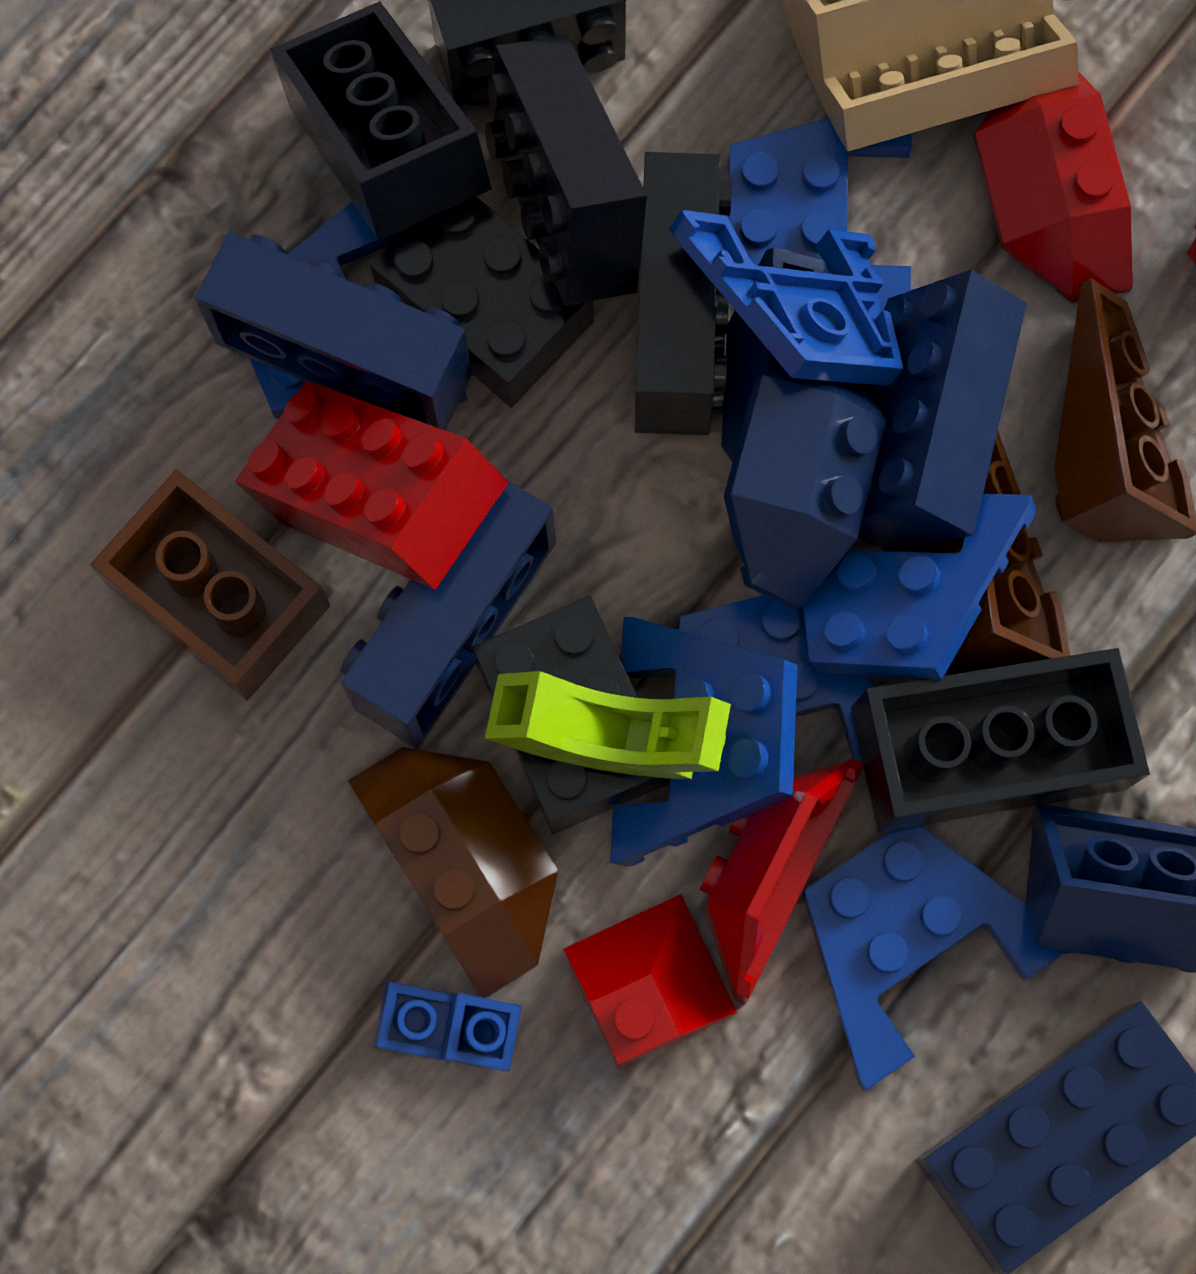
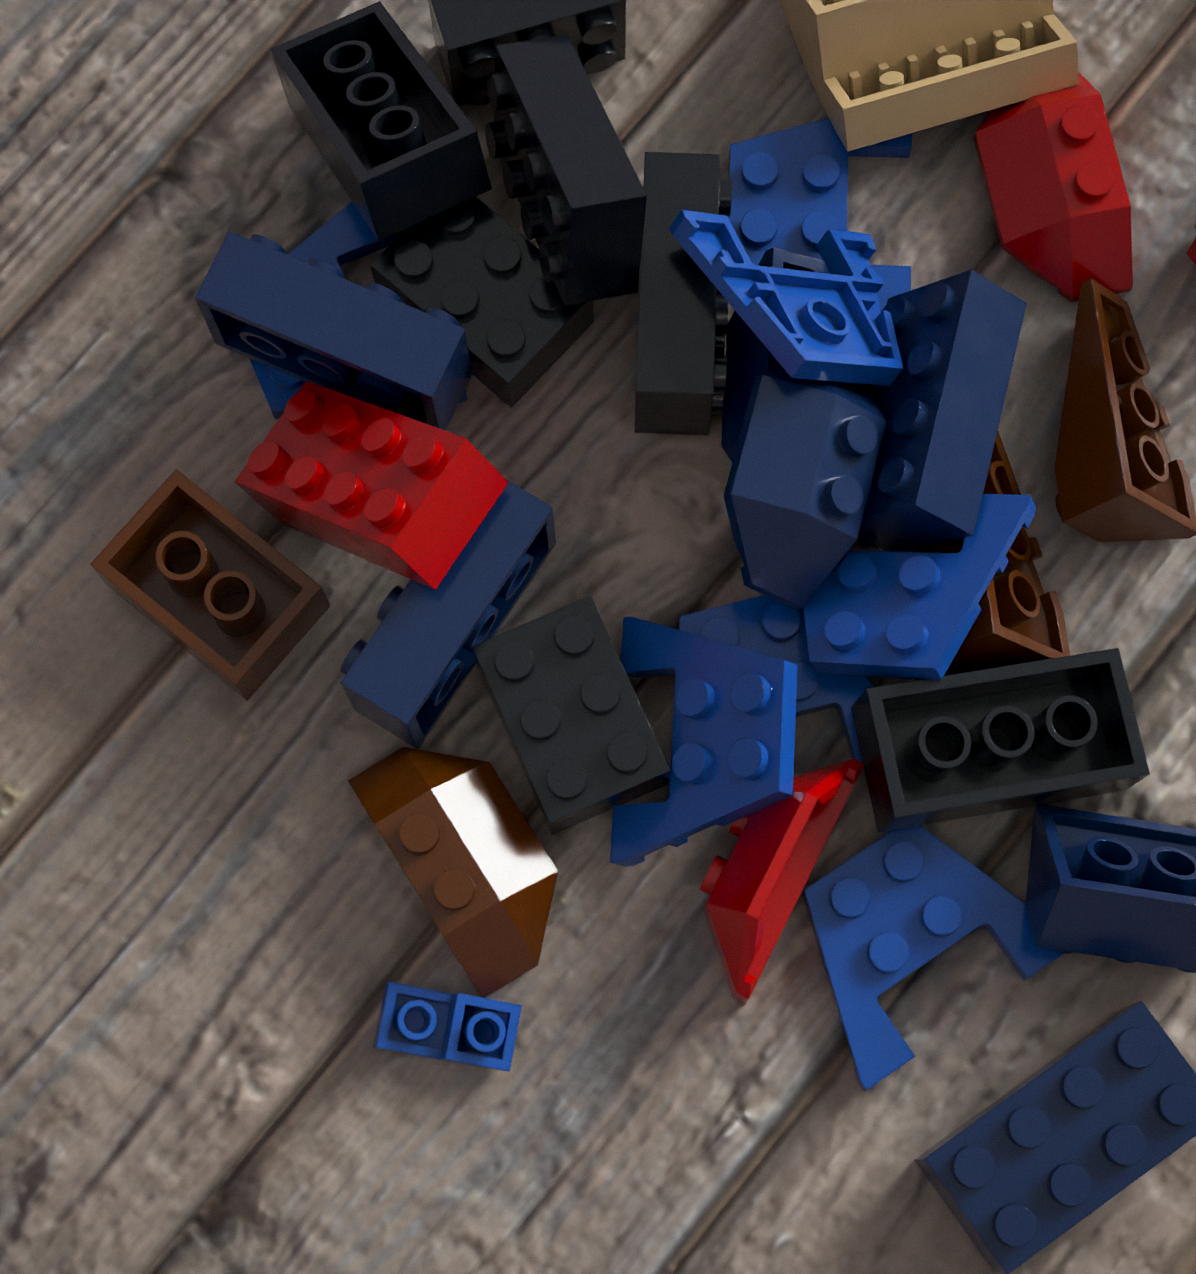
lime arch [485,671,731,779] -> none
red slope [563,894,737,1069] -> none

